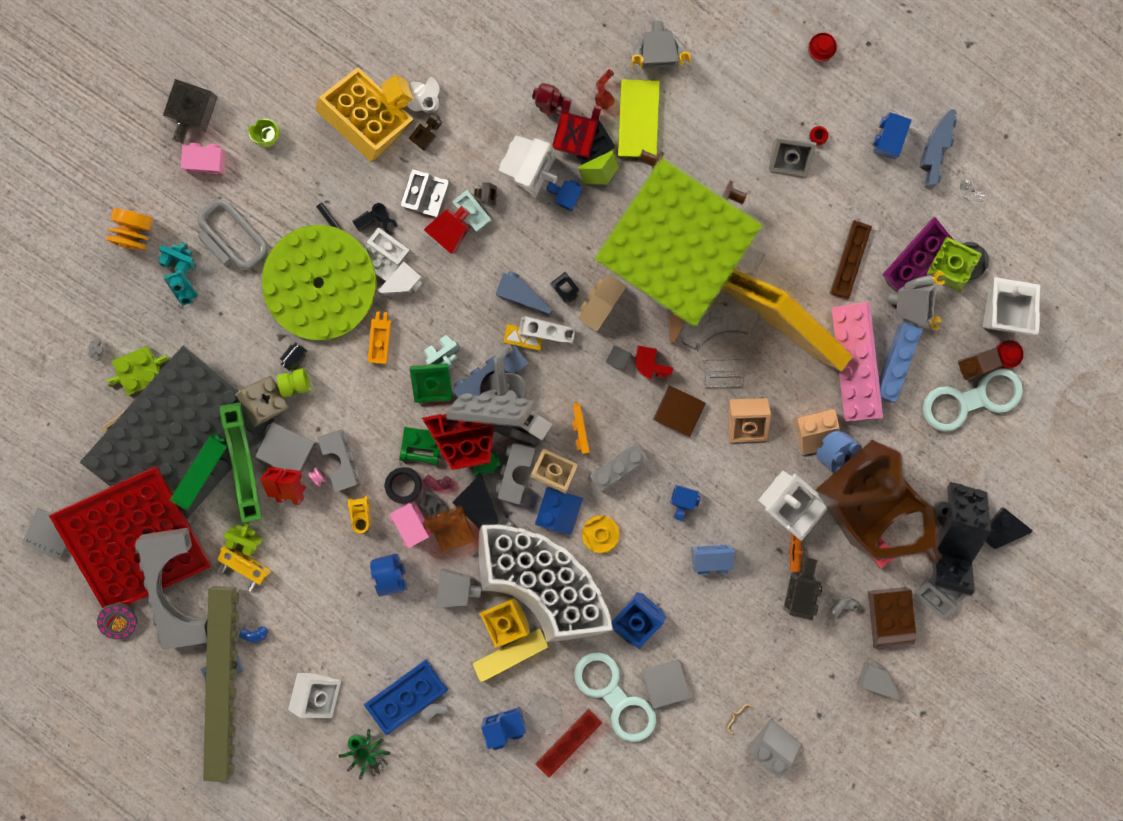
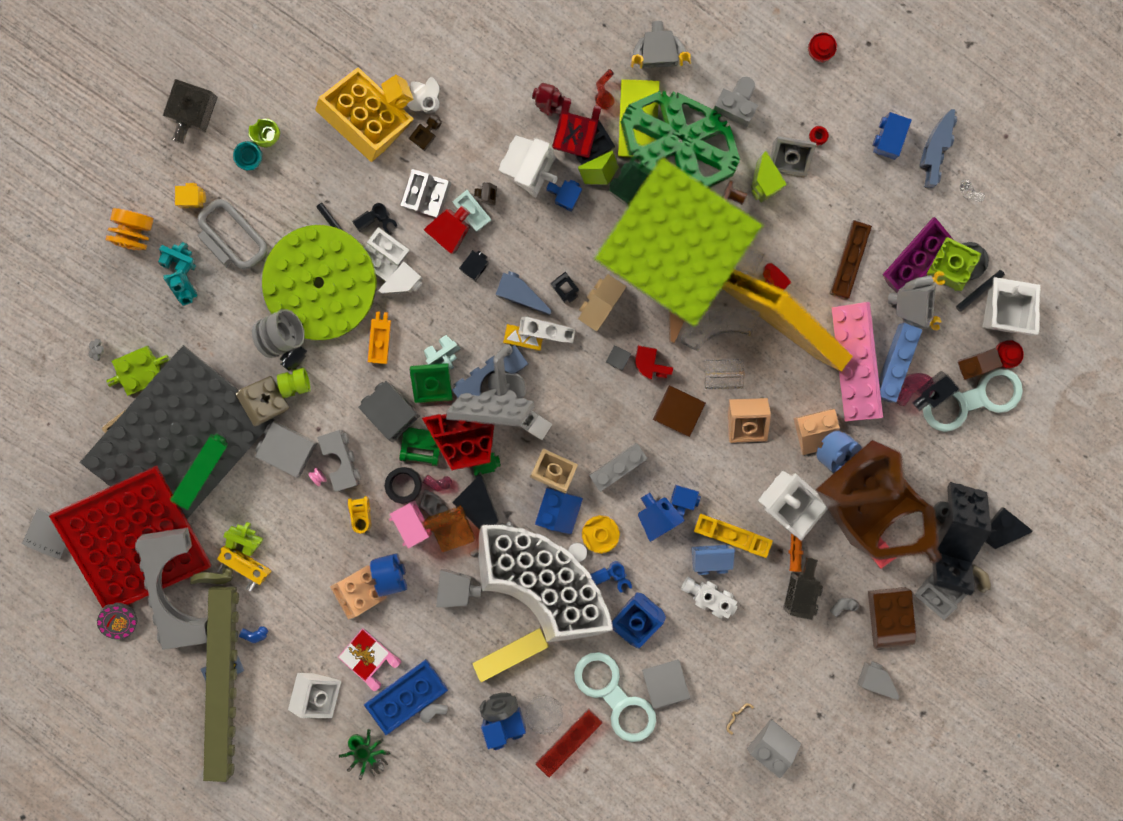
bright pink brick [181,143,226,175] -> none
bright green arch [220,402,262,522] -> none
red hips [260,467,307,505] -> none
yellow slope [479,598,530,648] -> none
dark grey tile [493,424,540,446] -> none
light grey arch [495,442,536,505] -> none
light orange hinge [572,402,590,454] -> none
none -> yellow brick [175,183,206,208]
none -> olive arm [190,568,233,585]
none -> teal hair [233,141,263,171]
none -> light grey wheel [252,309,305,358]
none -> light nougat bracket [330,565,387,620]
none -> flag [338,628,401,691]
none -> dark grey brick [358,381,420,442]
none -> black brick [459,250,489,282]
none -> dark grey tile [480,692,518,721]
none -> white tile [568,543,587,562]
none -> blue bar [590,561,632,593]
none -> clear green brick [609,160,650,207]
none -> green plate [620,91,740,188]
none -> blue torso [638,493,685,542]
none -> white brick [681,577,738,619]
none -> yellow slope [694,513,773,558]
none -> light grey brick [713,77,758,127]
none -> lime slope [751,151,787,203]
none -> red rock [762,263,791,291]
none -> clear pink brick [895,373,934,406]
none -> black torso [912,371,960,412]
none -> black bar [956,270,1005,312]
none -> dark tan arm [972,564,991,593]

